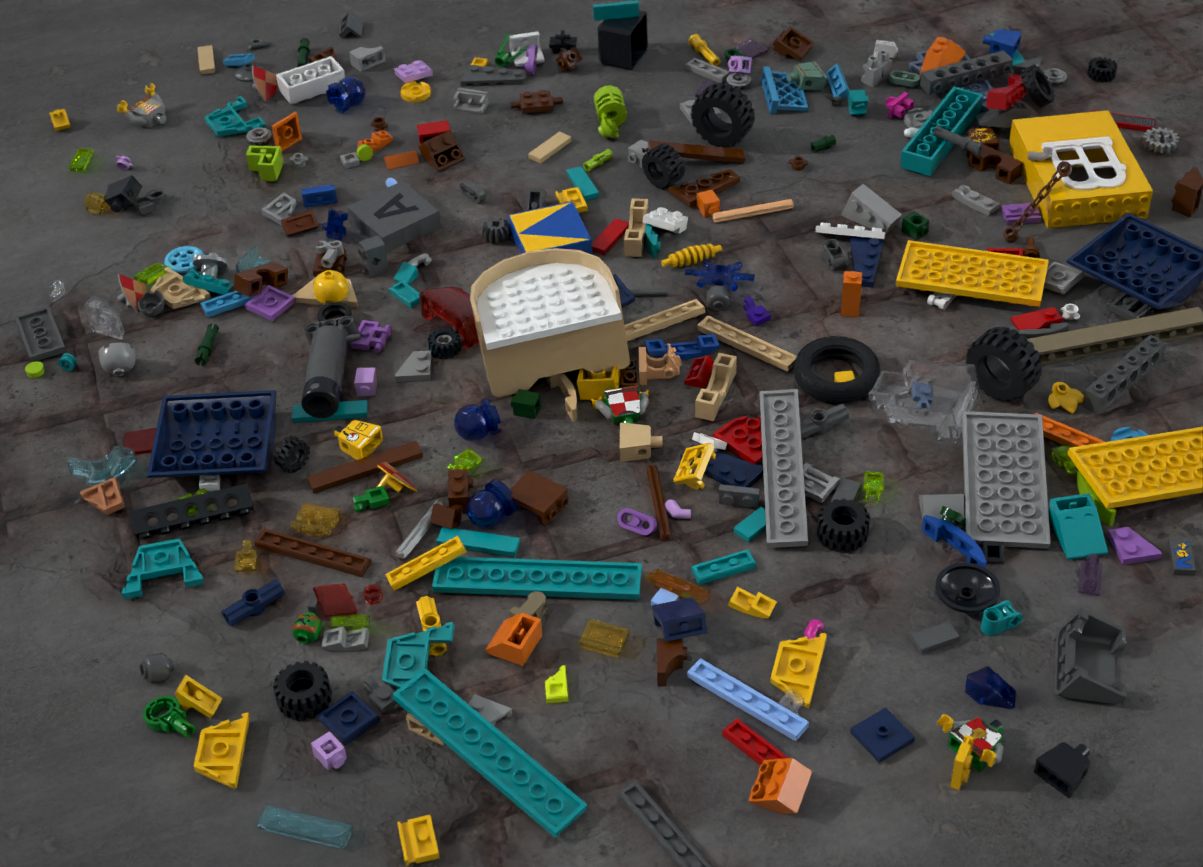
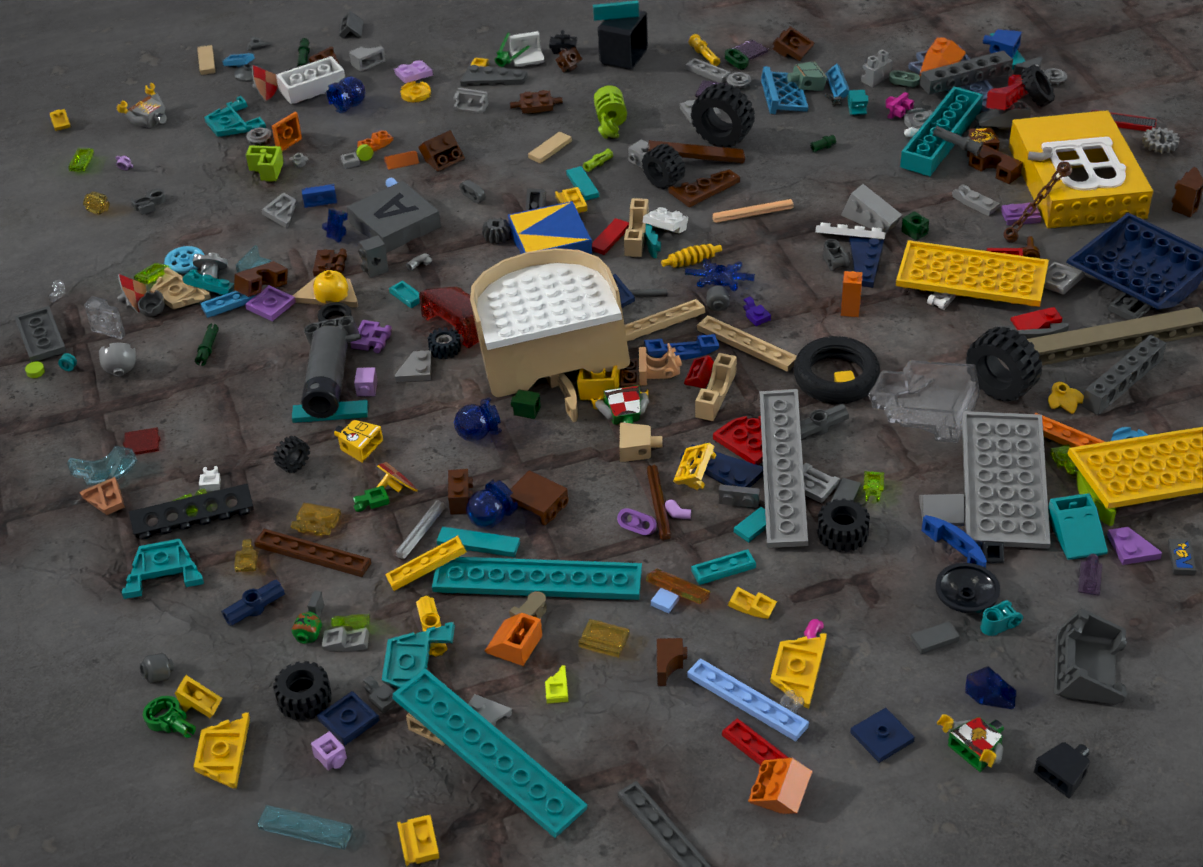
black torso [105,175,142,213] -> none
dark blue slope [147,390,276,478] -> none
copper plate [281,210,318,236] -> none
reddish brown tile [307,441,423,494] -> none
clear red piece [313,583,358,617] -> none
light grey bar [315,240,344,268] -> none
clear red bush [363,584,383,605] -> none
reddish brown plate [370,117,388,131] -> none
teal slope [394,262,418,285] -> none
red brick [417,120,450,145] -> none
reddish brown panel [430,503,464,529] -> none
clear neon green plate [448,448,482,471] -> none
medium lavender plate [525,45,537,75] -> none
dark blue panel [652,597,707,642] -> none
white plate [692,432,727,452] -> none
orange brick [697,190,720,218] -> none
lavender brick [728,56,752,73] -> none
reddish brown plate [789,156,808,171] -> none
white brick [874,40,898,59] -> none
sand blue plate [912,381,933,415] -> none
dark green plate [939,506,966,527] -> none
yellow plate [950,734,974,790] -> none
white plate [1060,304,1080,320] -> none
black tyre [1087,57,1117,82] -> none

